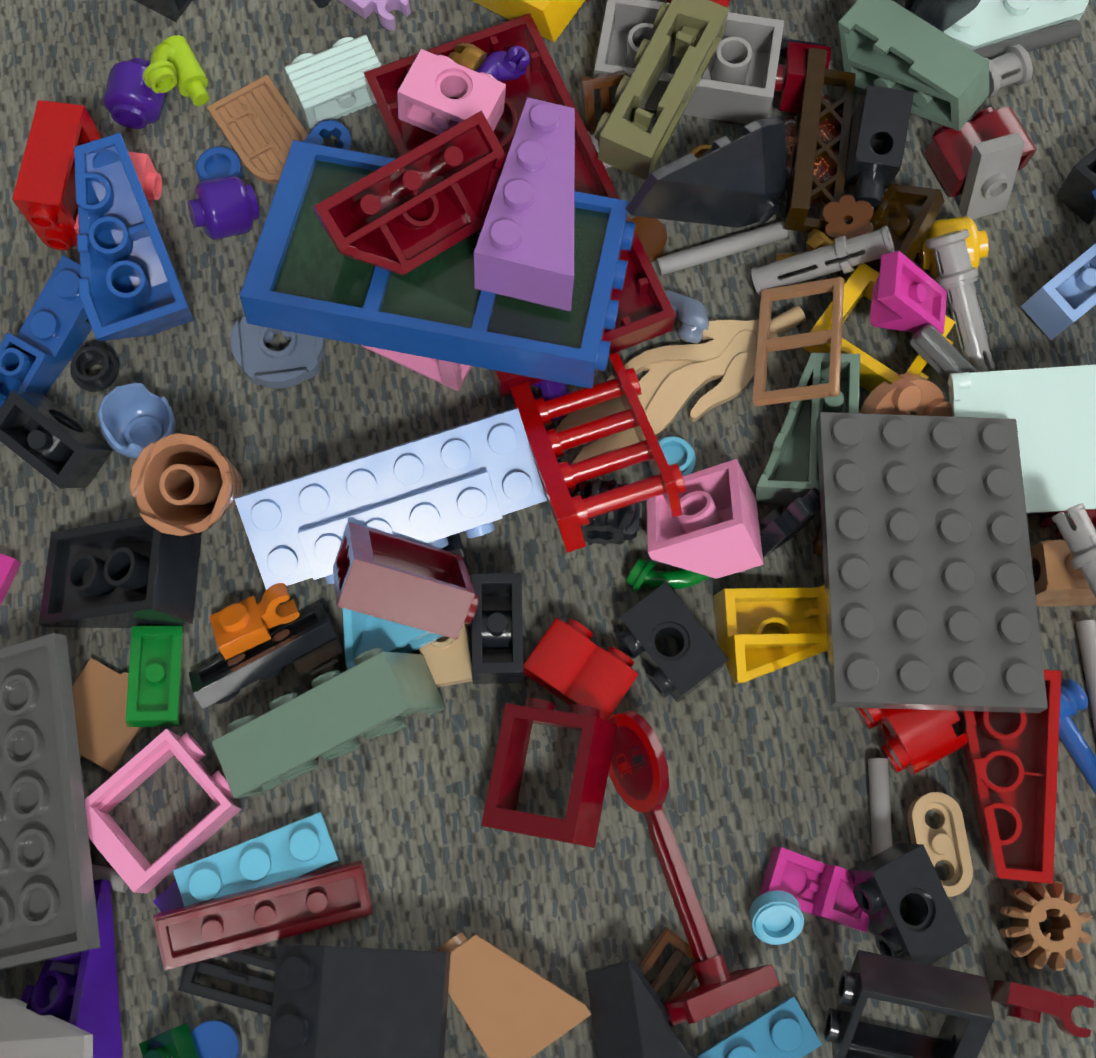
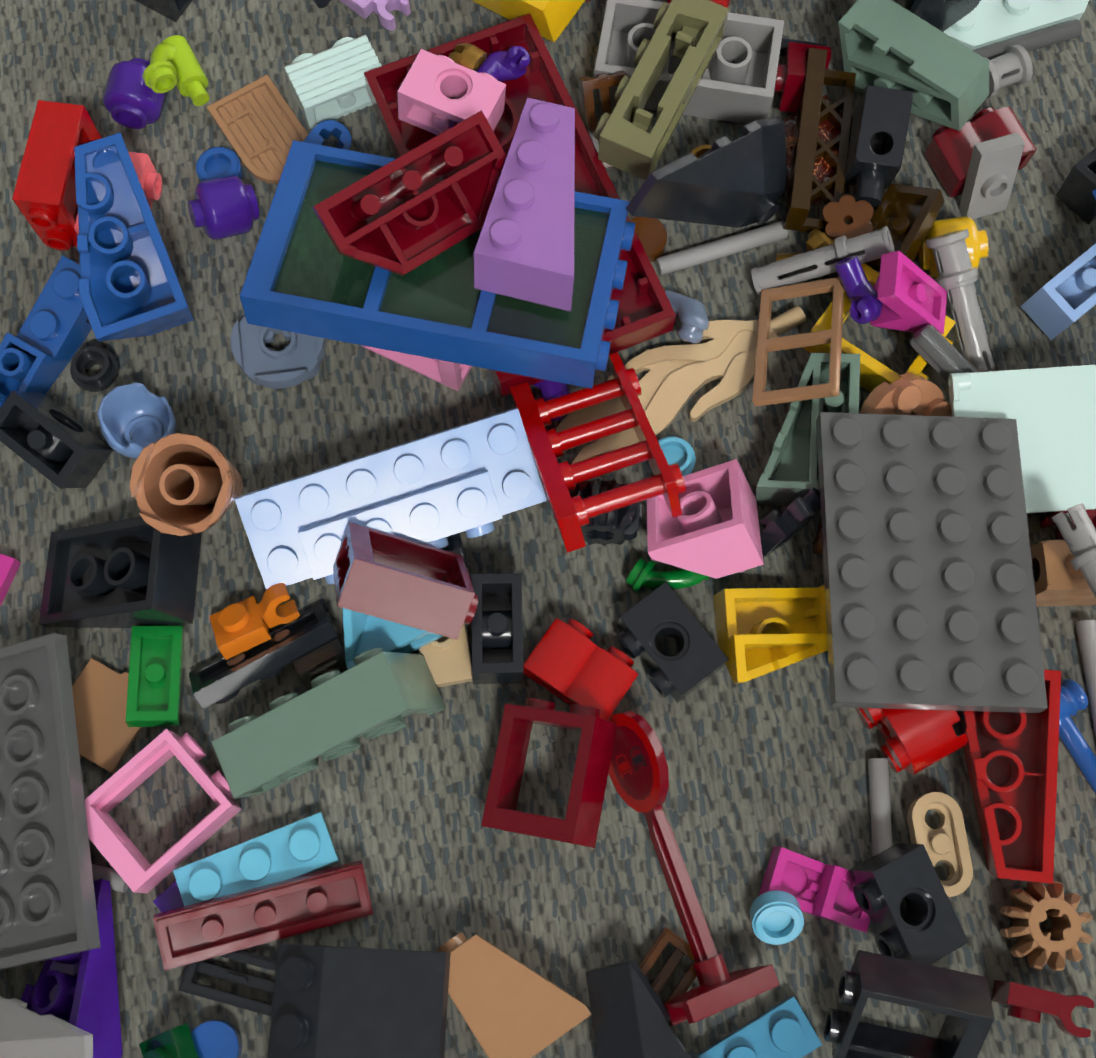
none -> dark purple arm [834,255,883,324]

